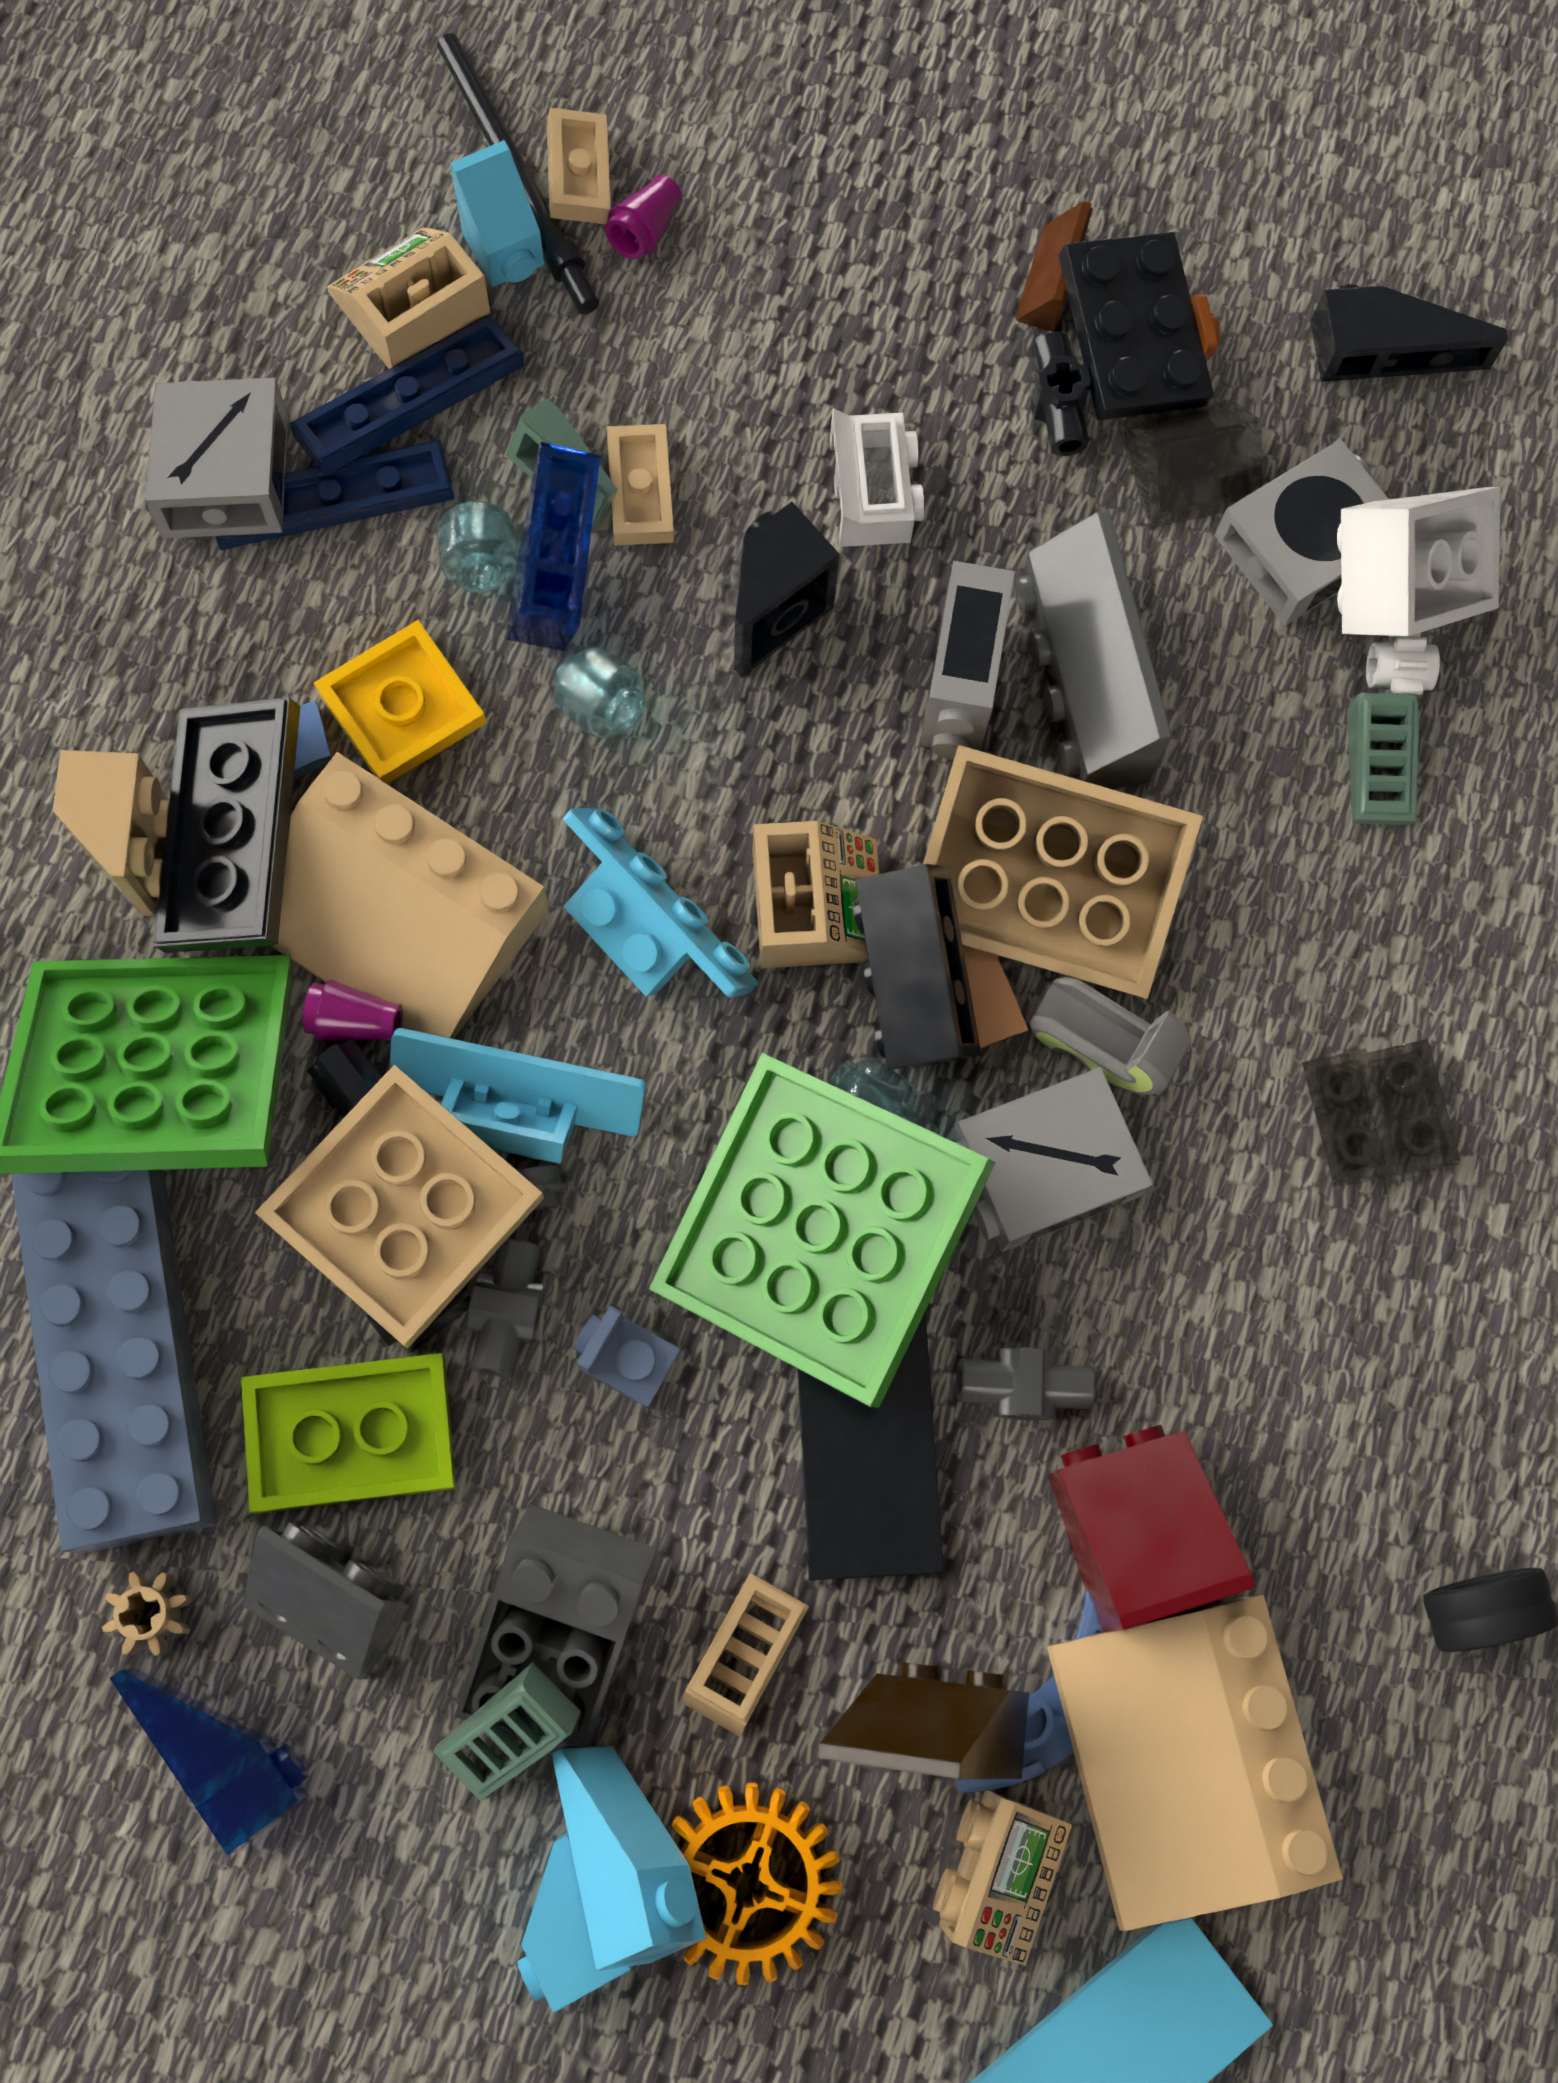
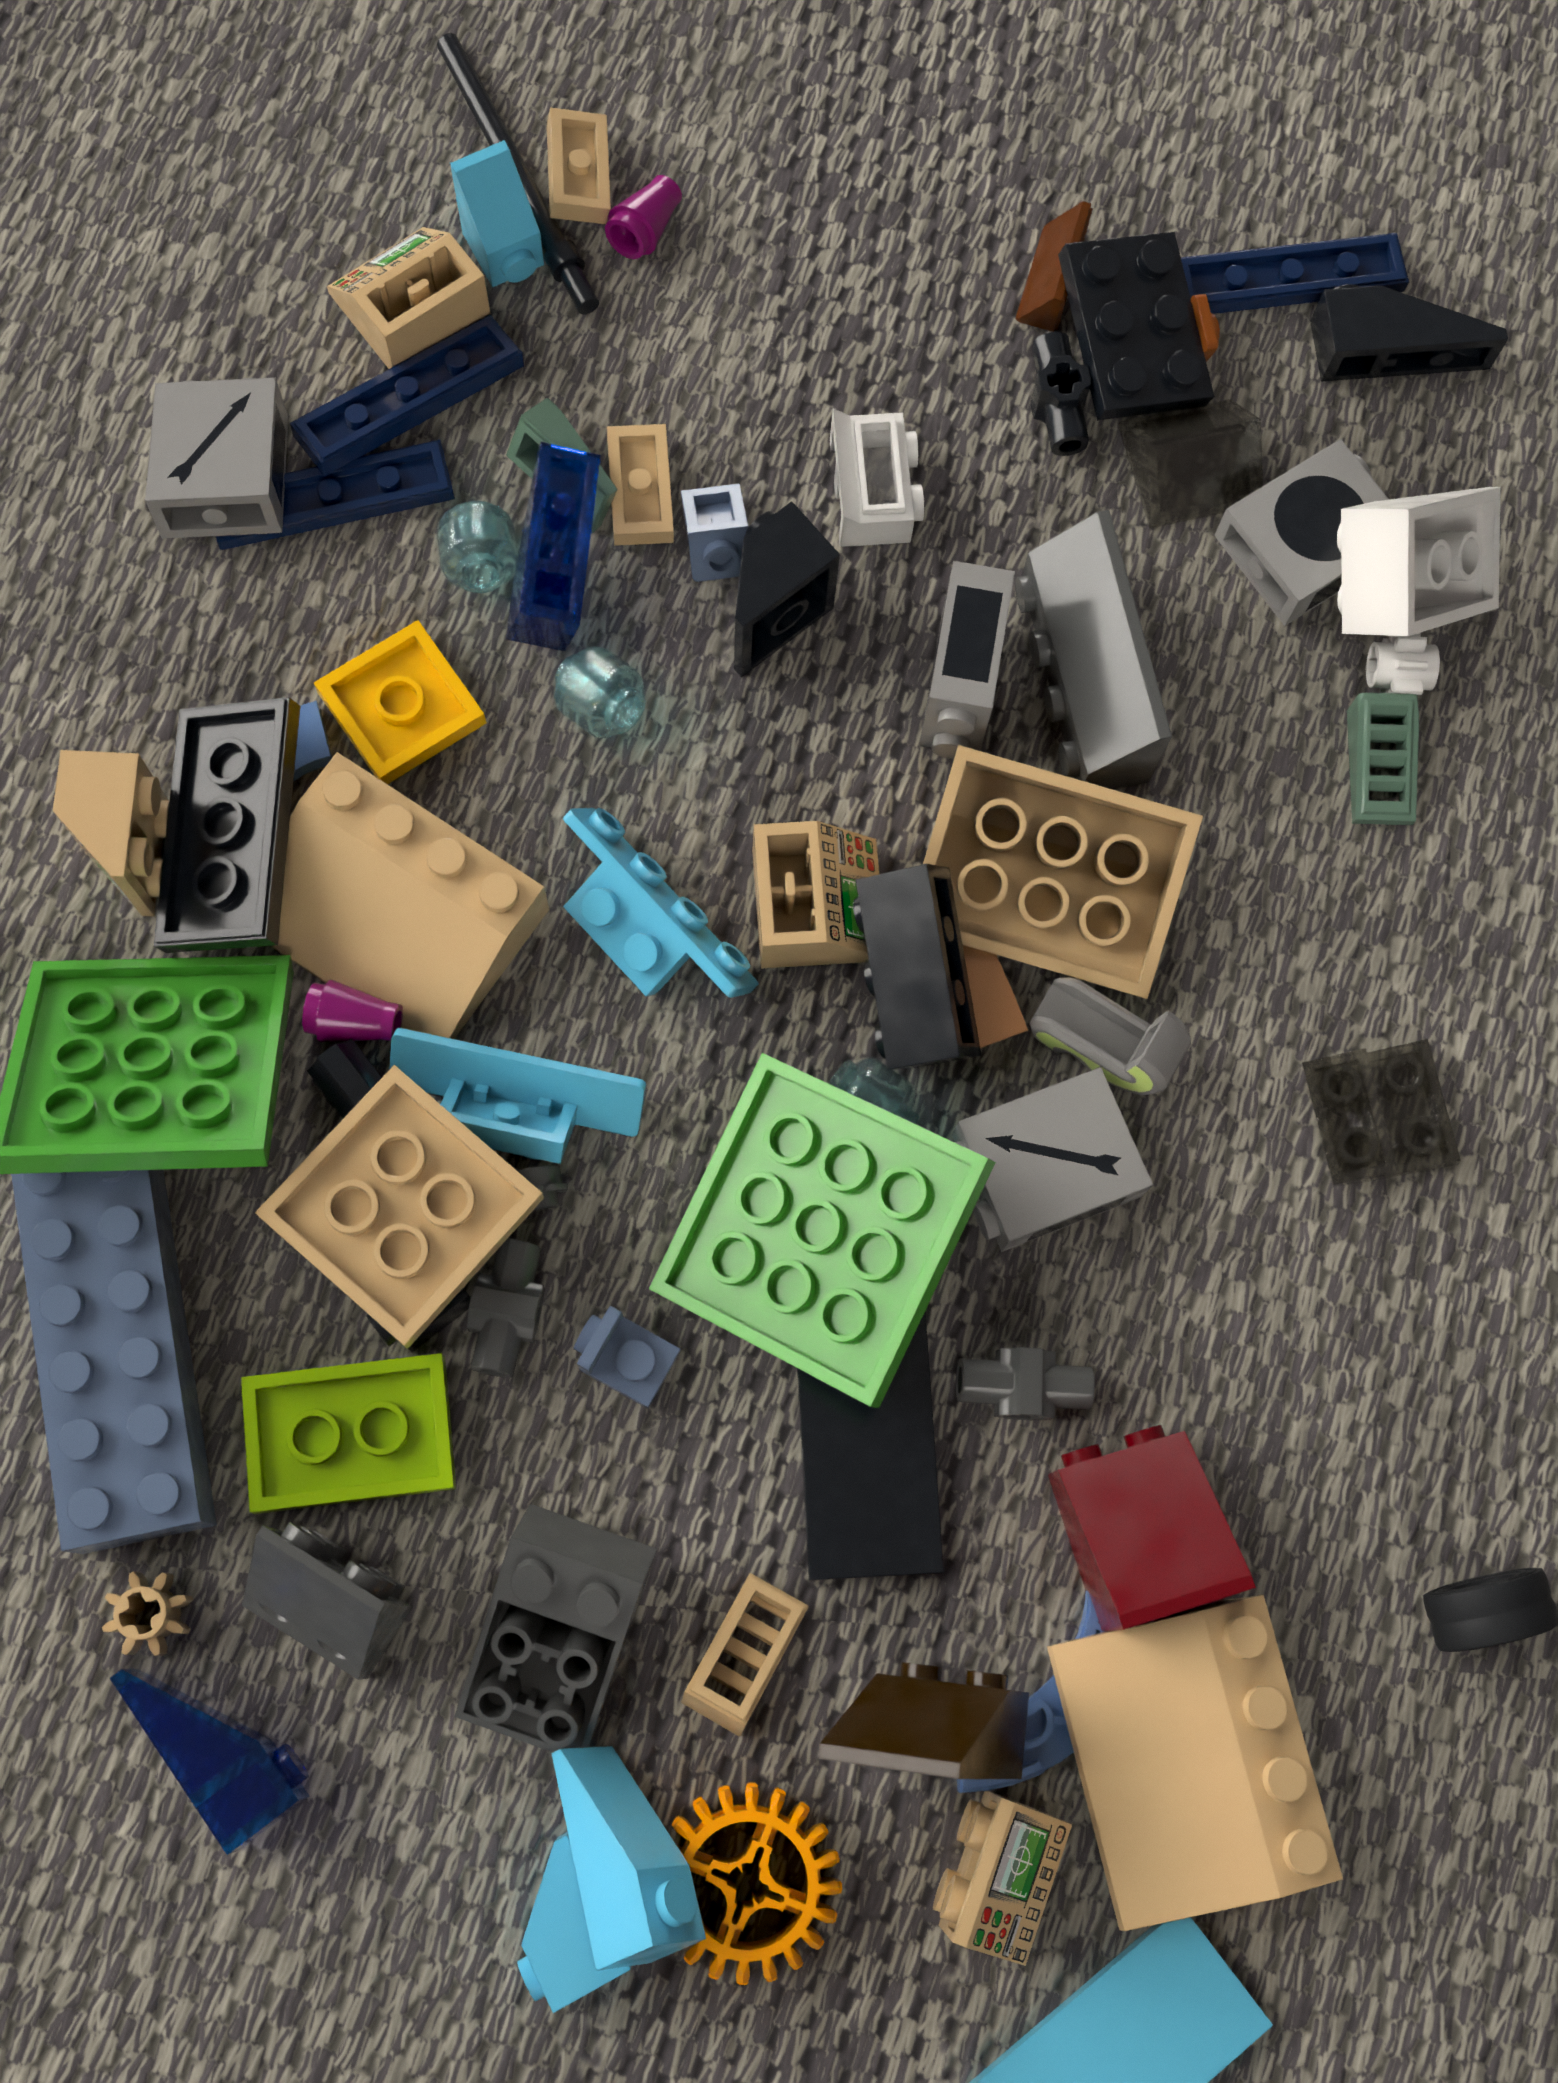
sand green slope [433,1662,580,1801] -> none
none -> sand blue bracket [681,483,748,582]
none -> dark blue tile [1181,233,1409,314]

